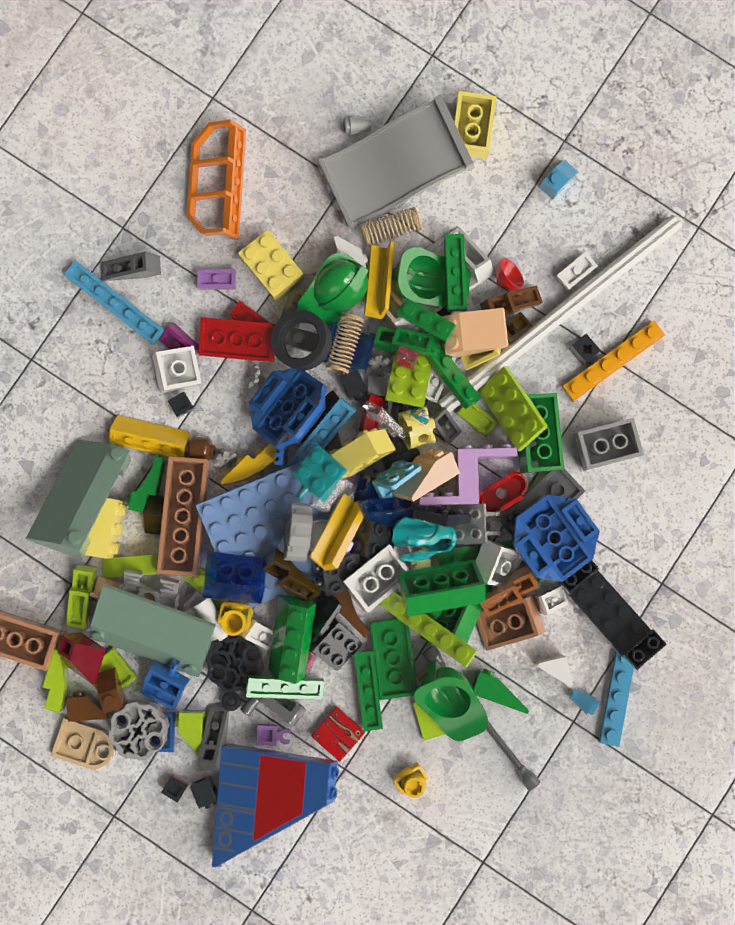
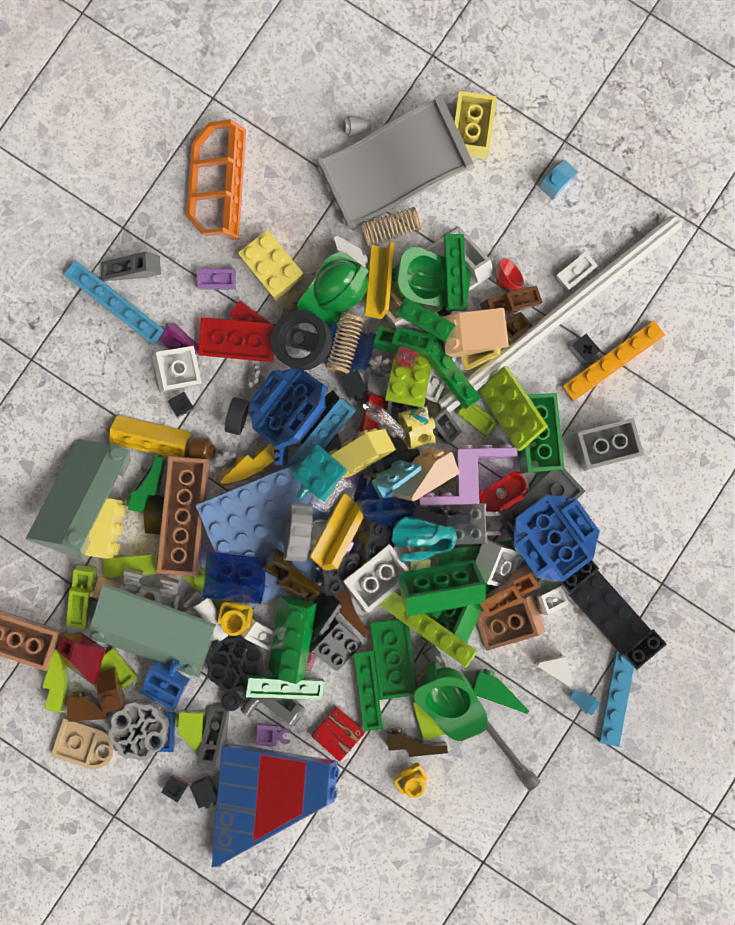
none -> black tyre [224,397,249,435]
none -> dark brown slope [387,727,448,757]

